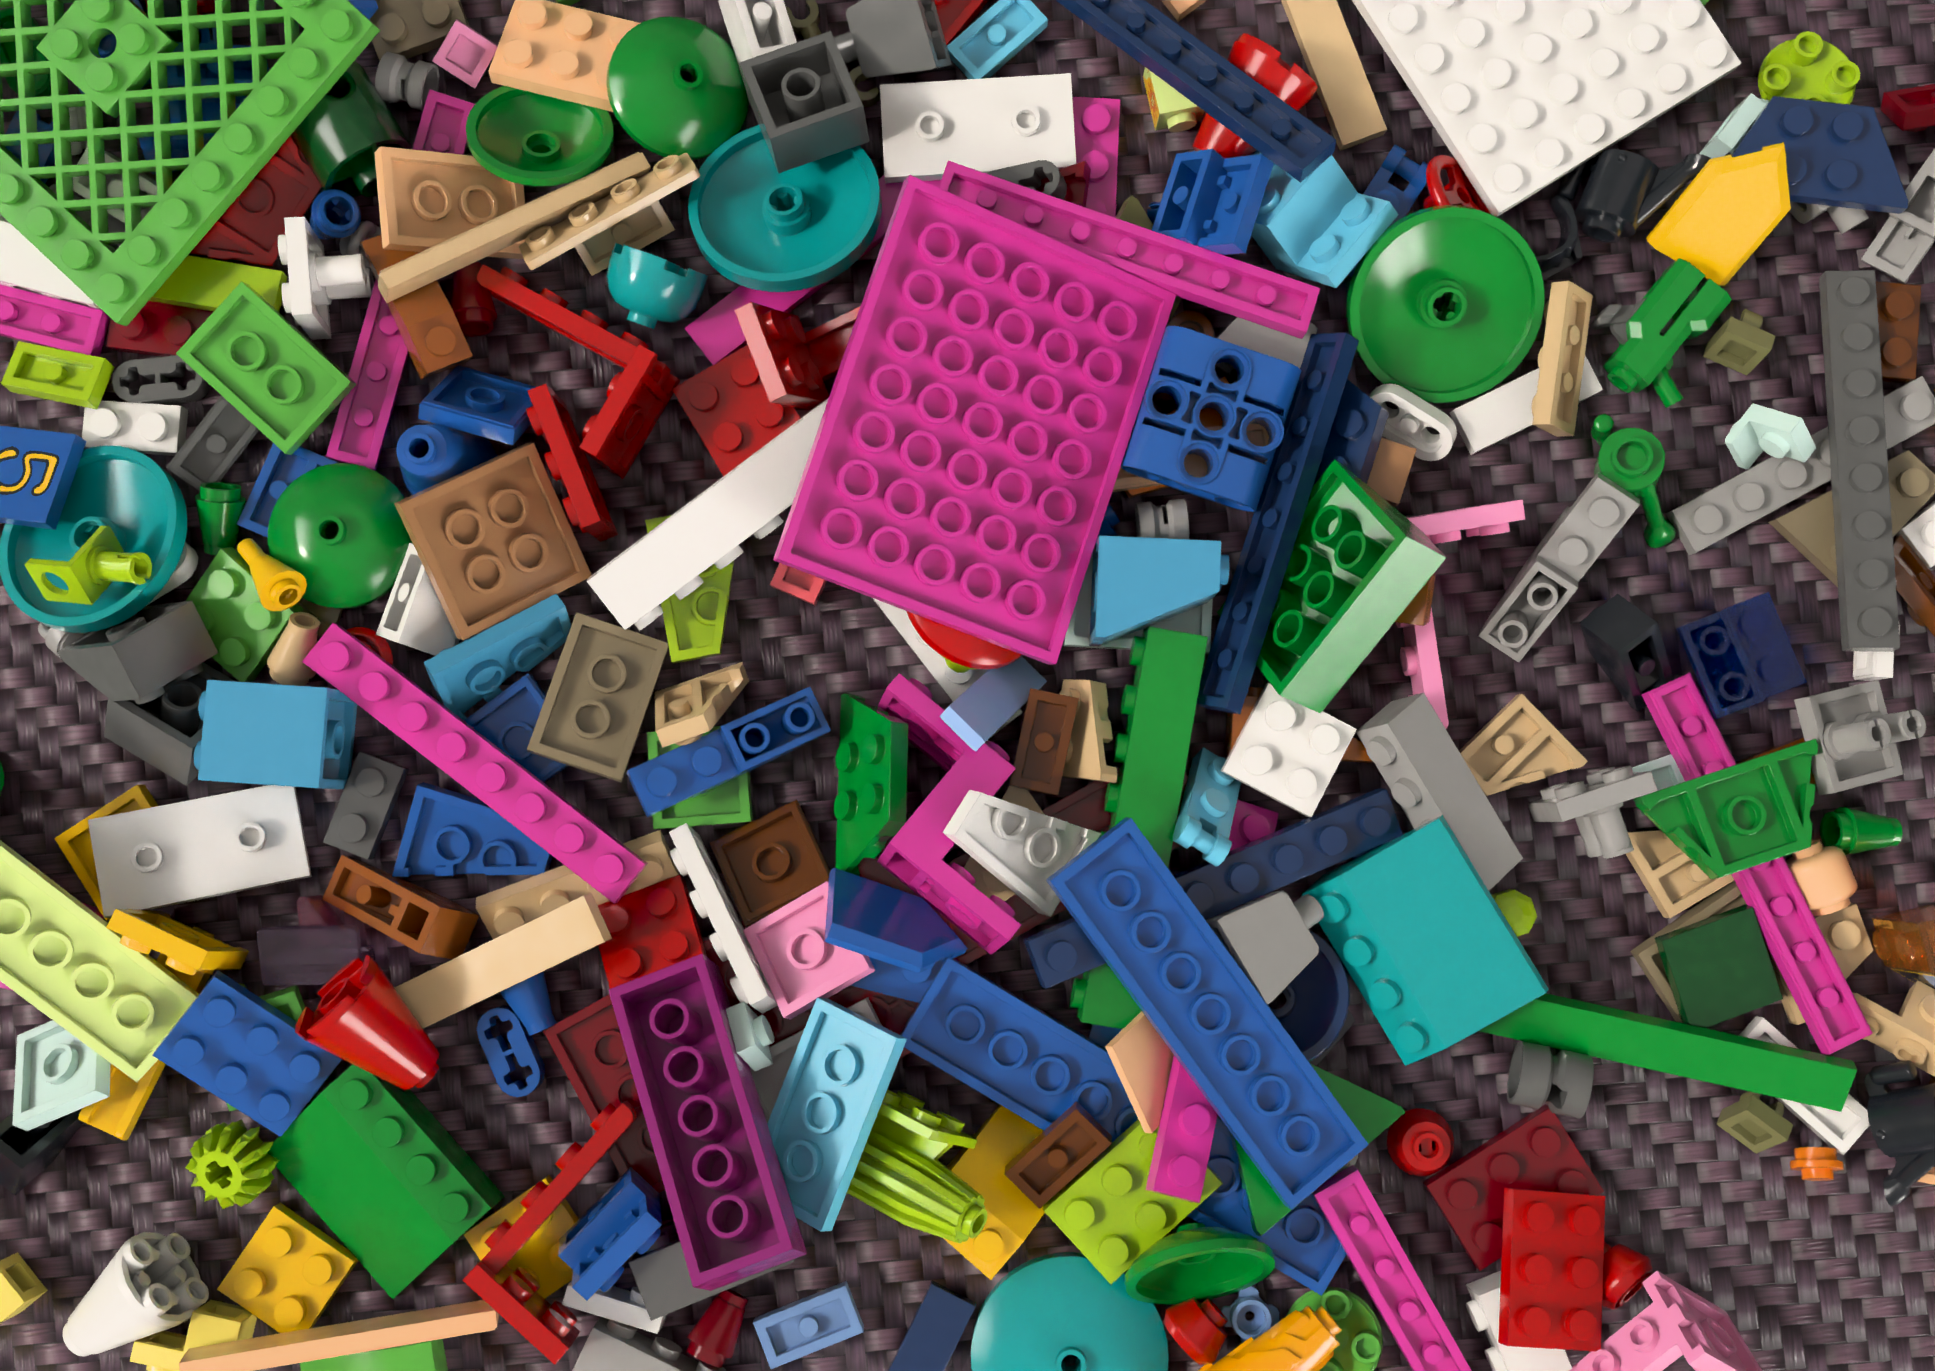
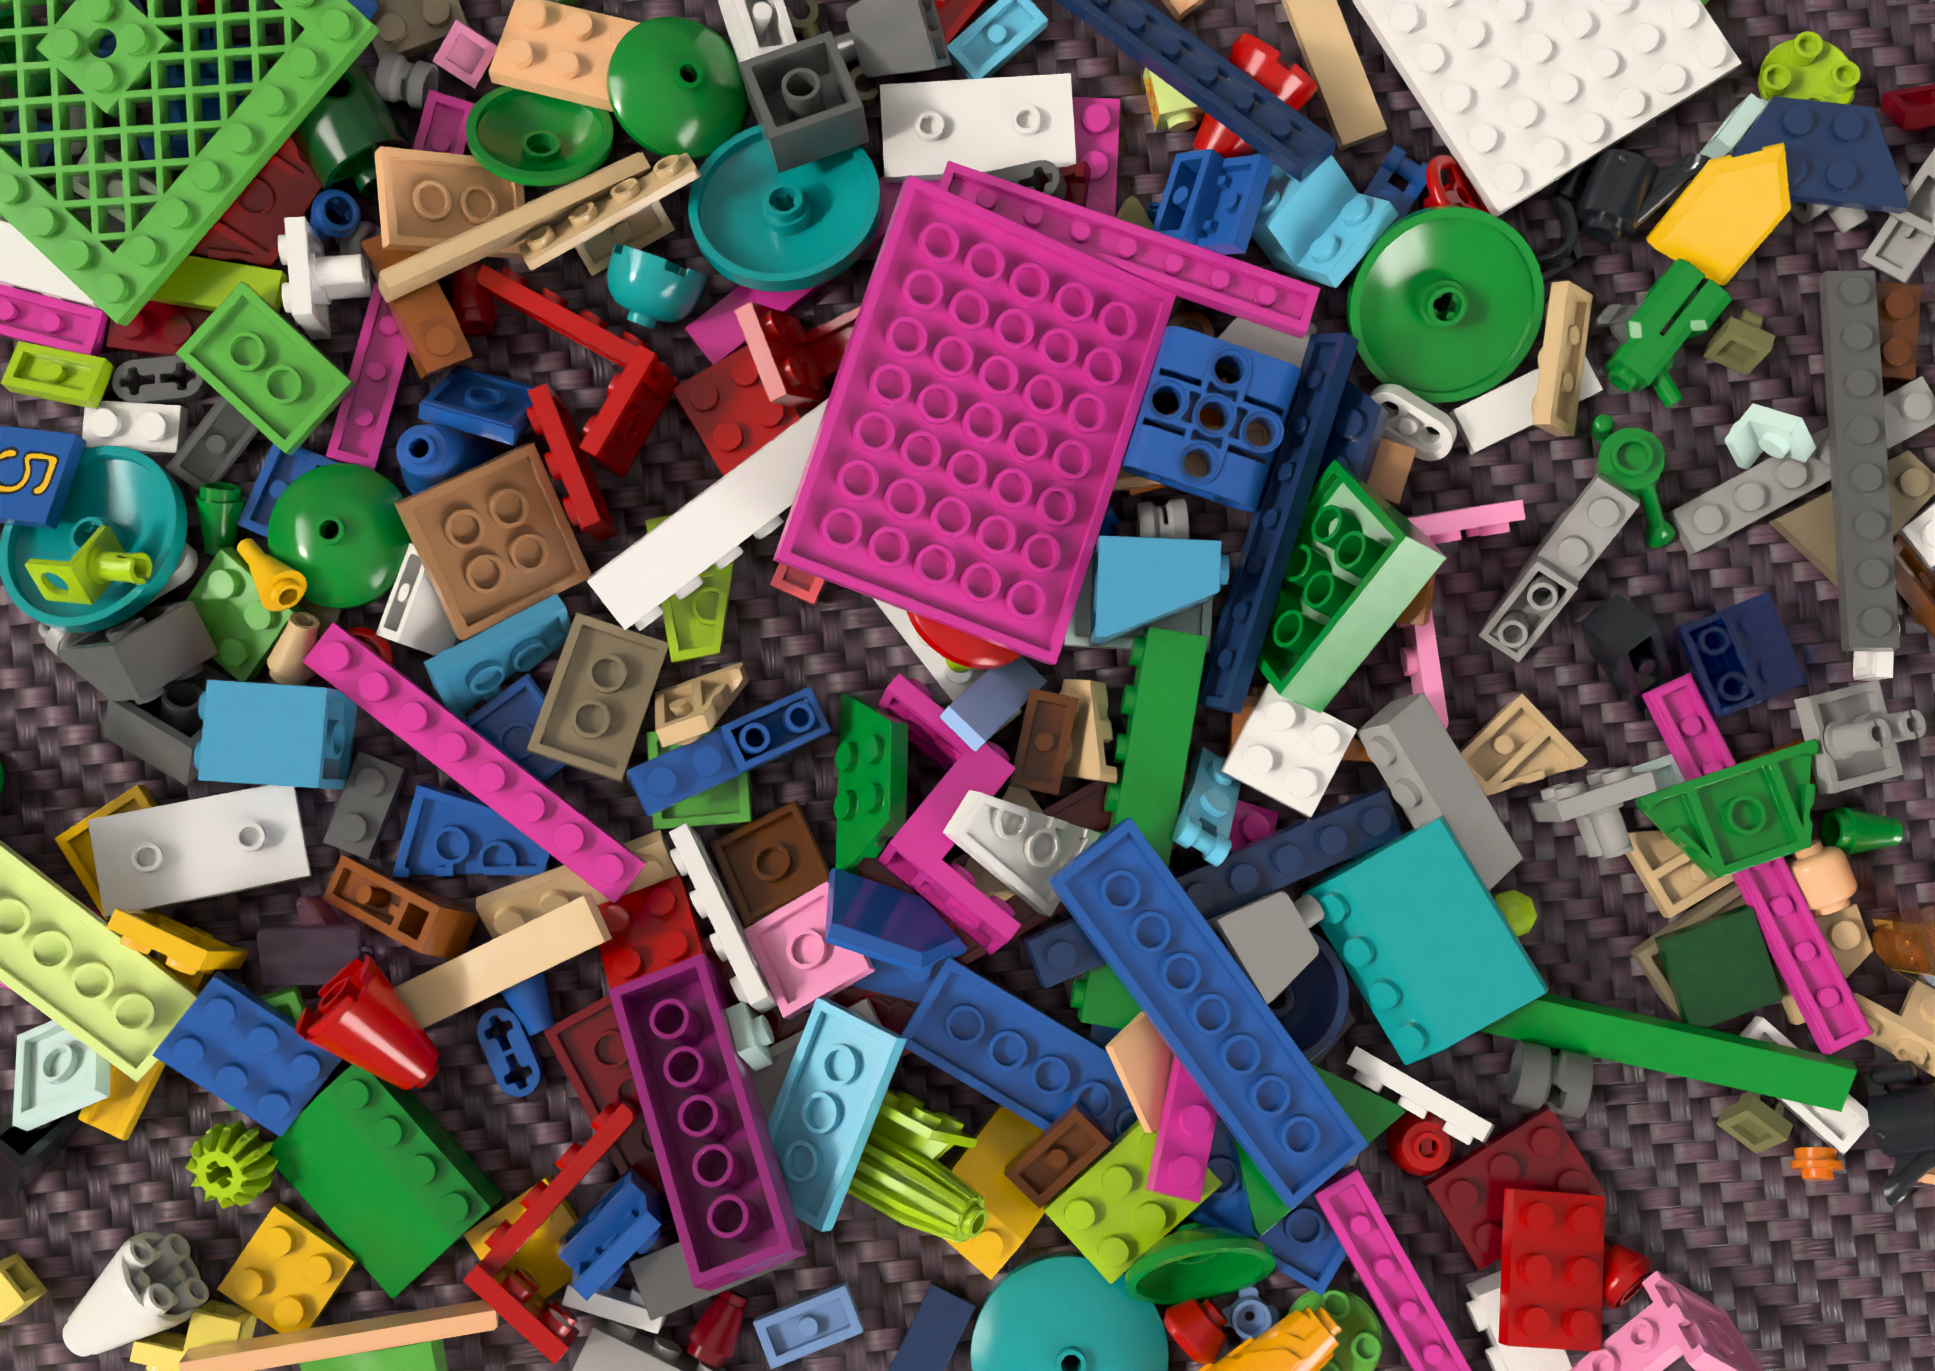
none -> white wing [1347,1046,1495,1145]

